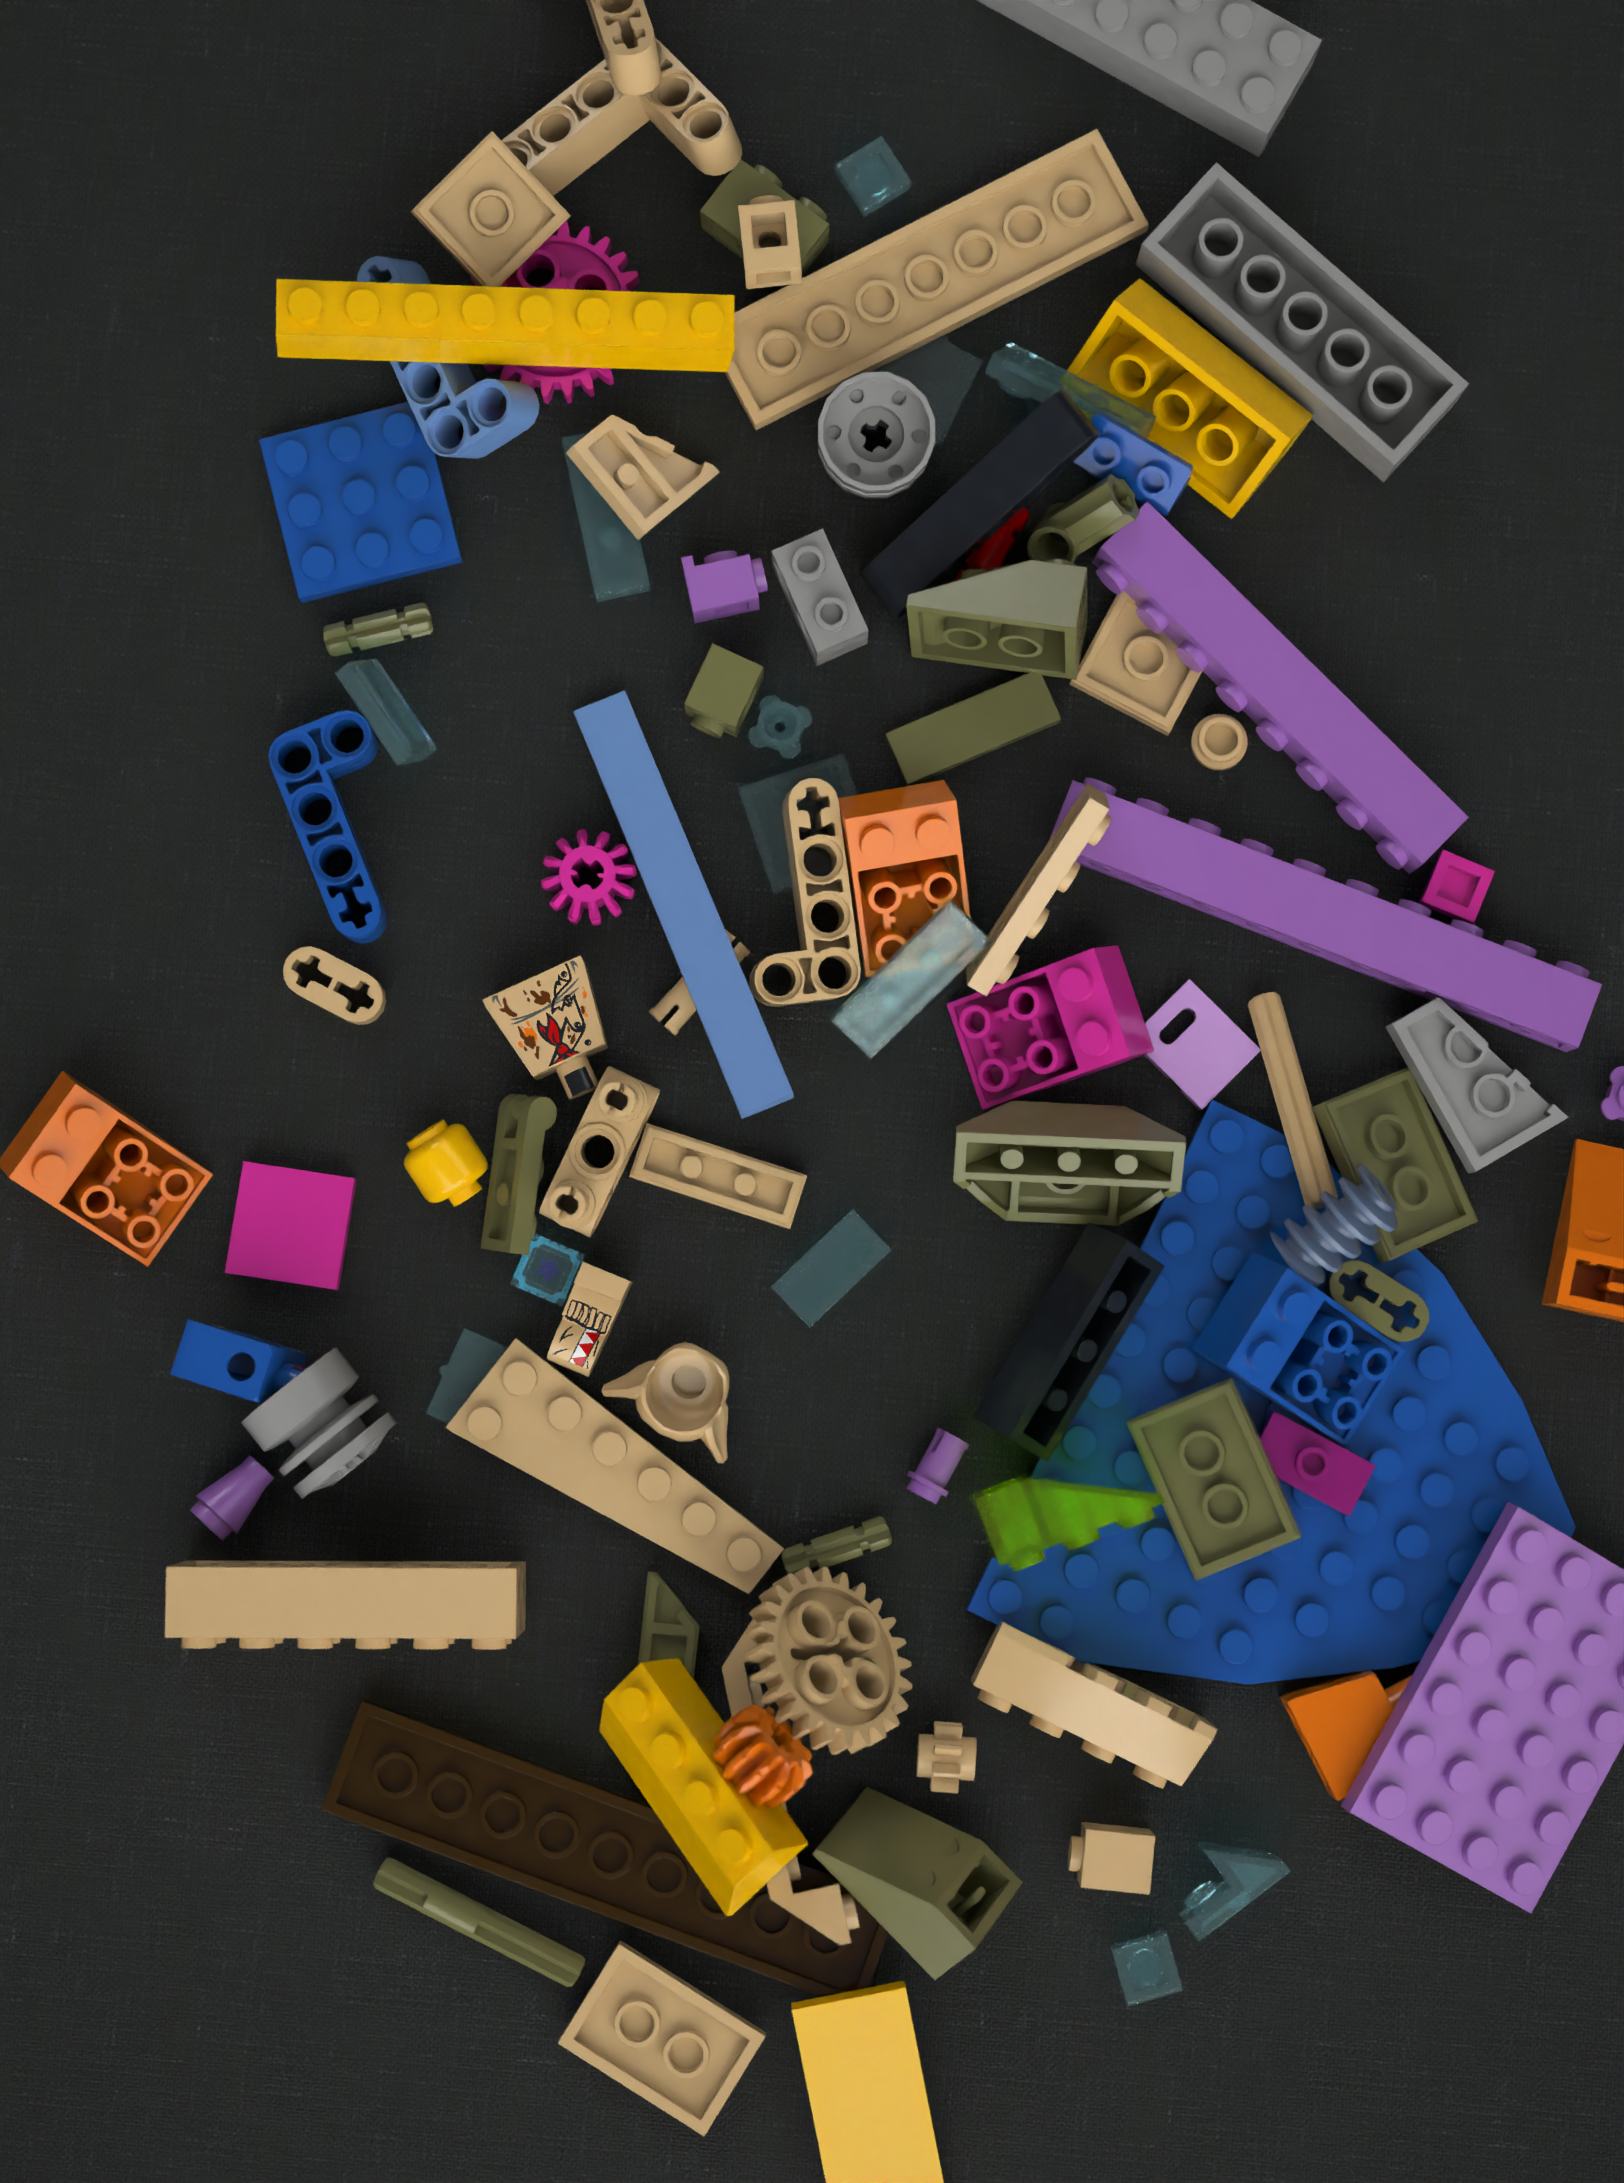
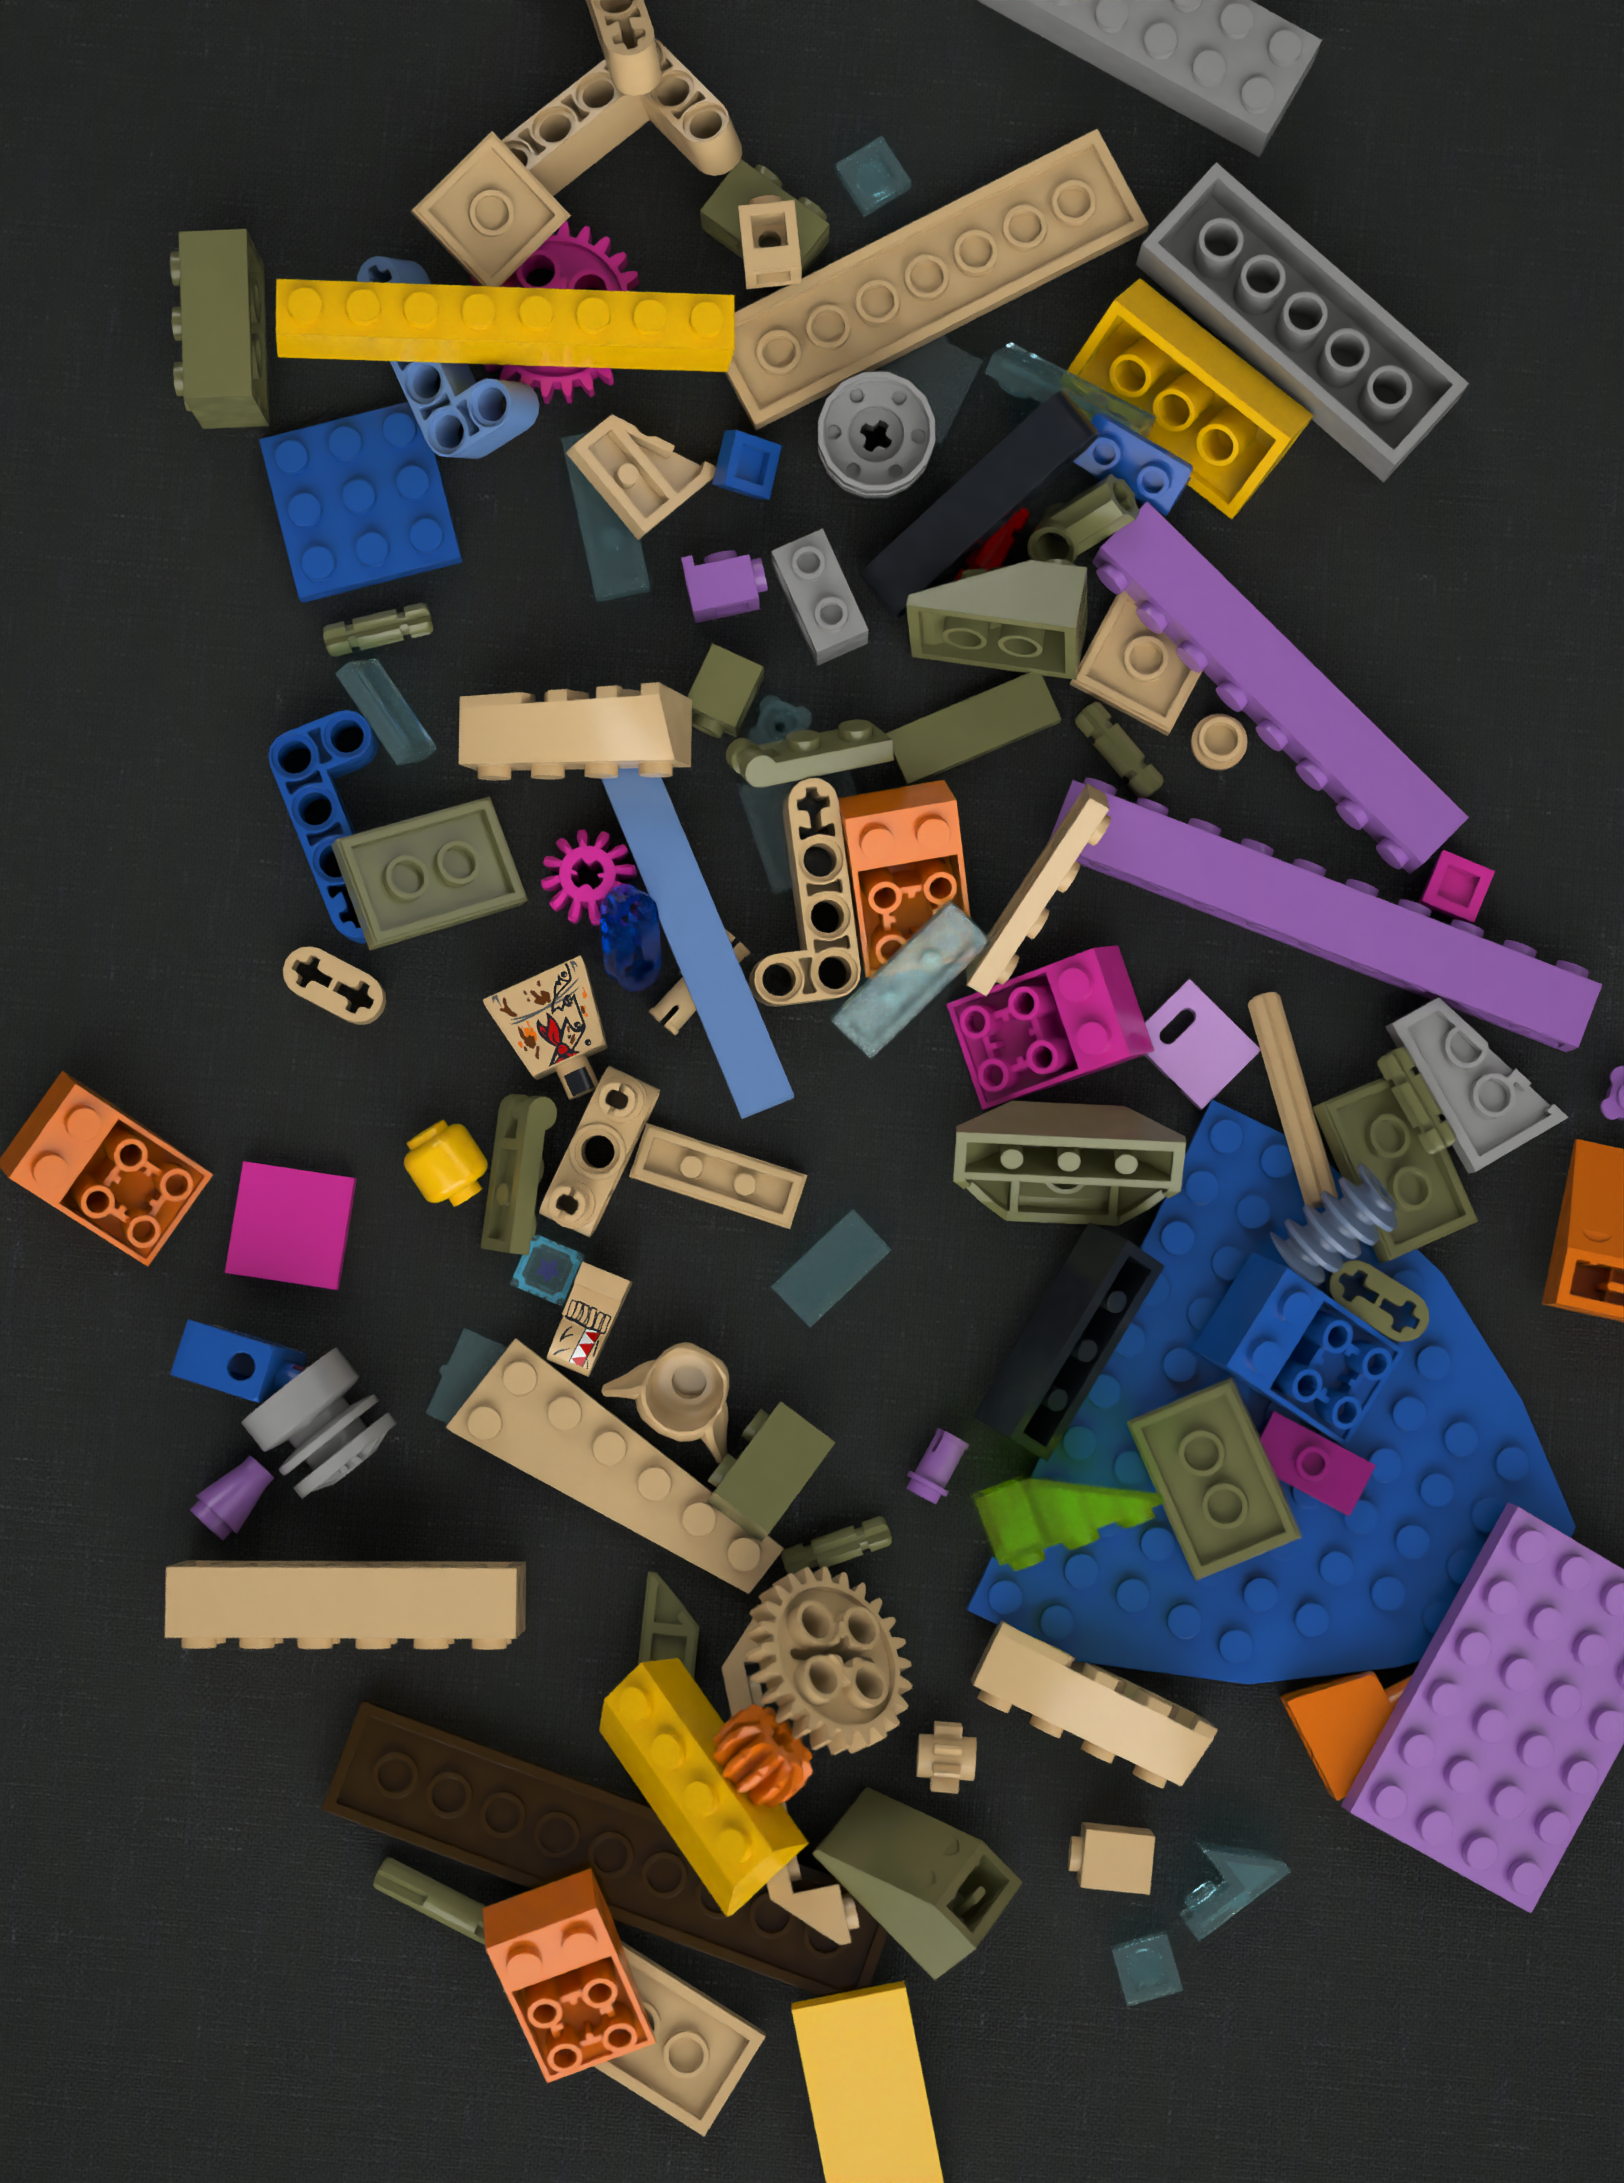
none -> olive brick [170,229,269,429]
none -> olive tile [331,796,528,951]
none -> tan wedge [458,682,692,780]
none -> orange slope [482,1868,656,2083]
none -> clear blue beam [600,884,662,992]
none -> olive brick [707,1401,836,1542]
none -> blue plate [712,430,782,500]
none -> olive plate [726,720,894,787]
none -> olive axle [1075,701,1164,799]
none -> olive axle [1377,1046,1456,1154]

